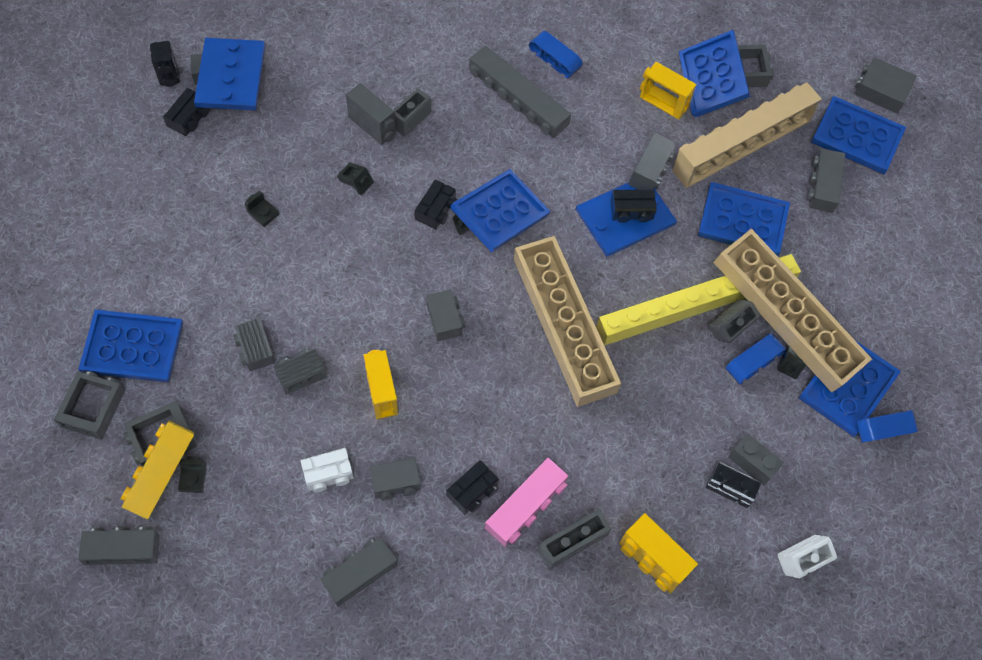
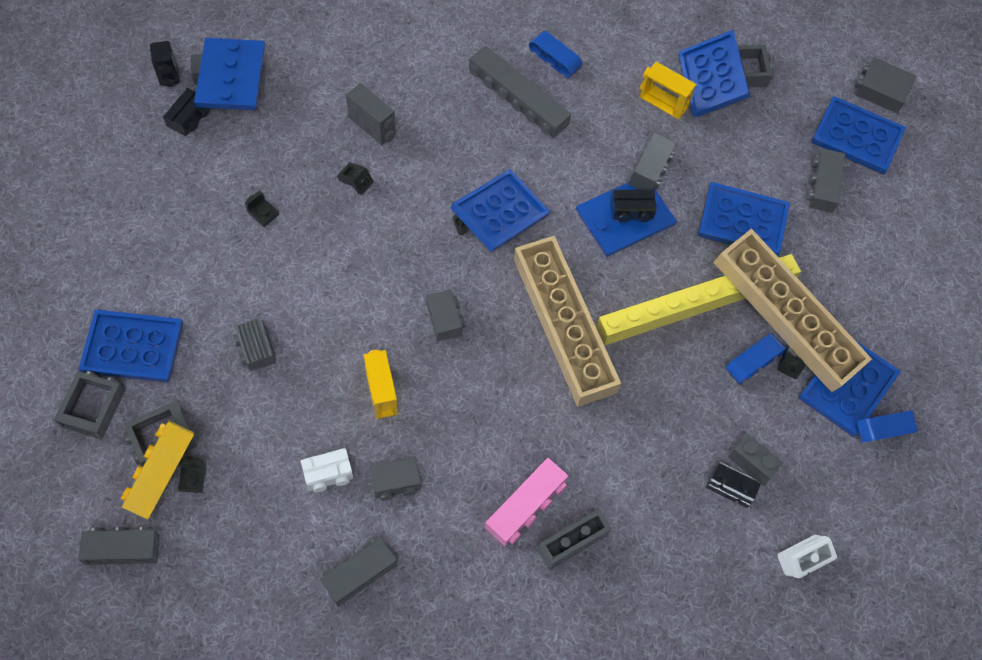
dark grey brick [274,348,327,395] -> none
dark grey brick [394,88,432,136] -> none
black brick [414,180,458,230] -> none
black brick [446,460,499,515] -> none
yellow brick [619,513,698,594] -> none
tan brick [672,82,822,188] -> none
dark grey brick [708,299,761,343] -> none

